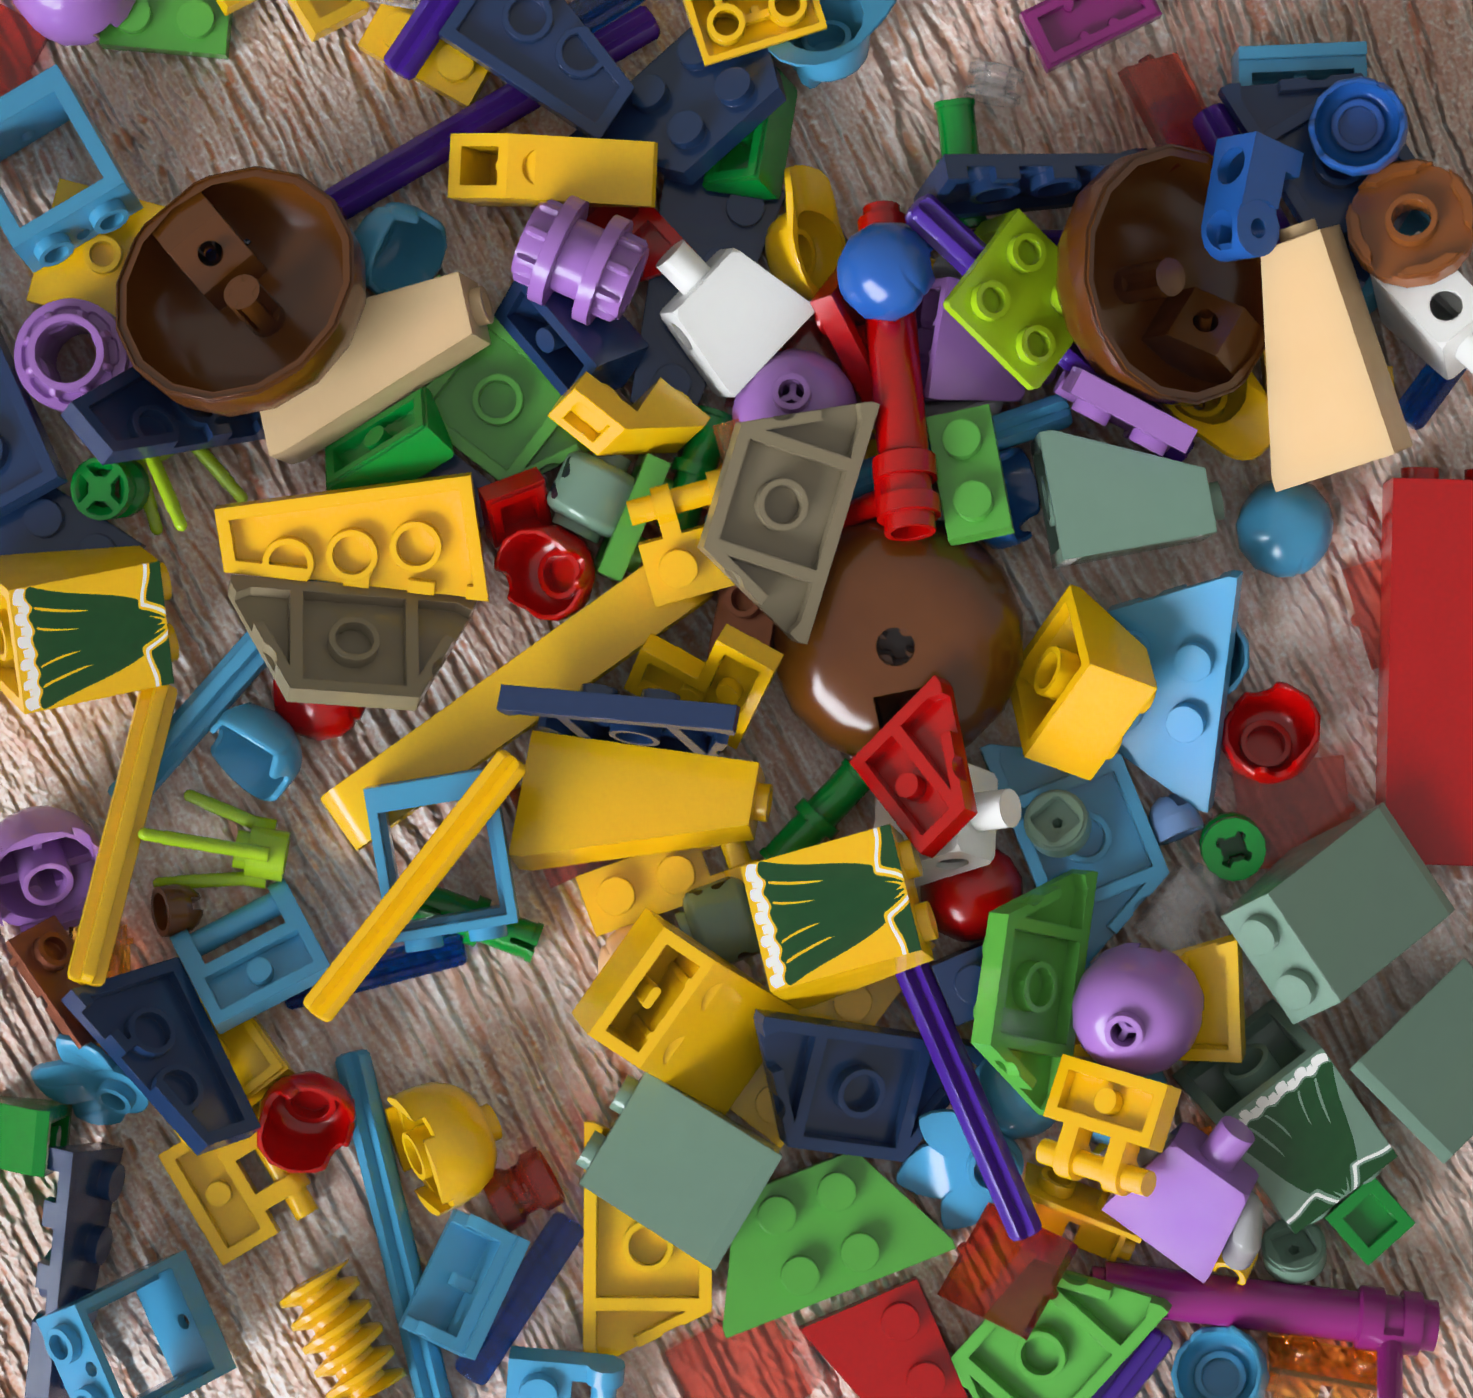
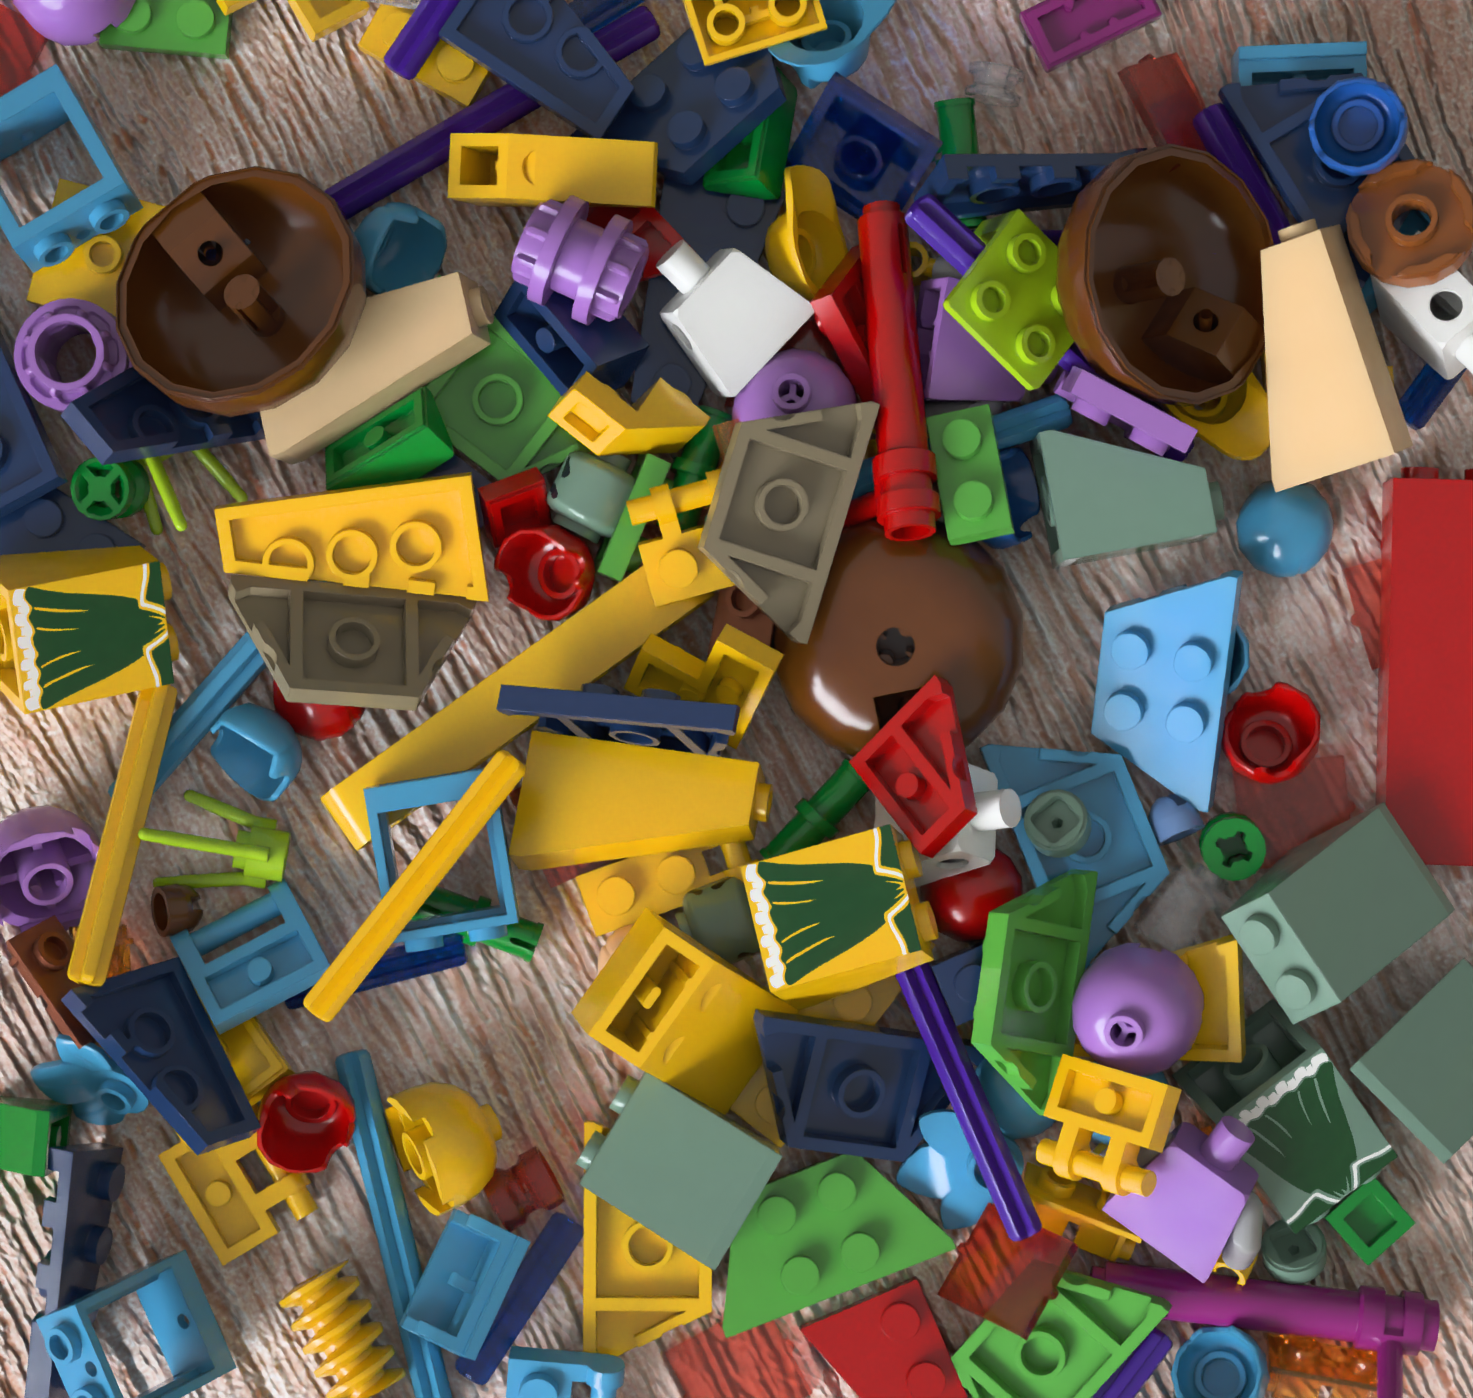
blue hair [837,222,936,321] -> none
yellow slope [1010,584,1157,781] -> none
blue leg [1201,131,1304,262] -> none
none -> clear blue slope [785,72,944,220]

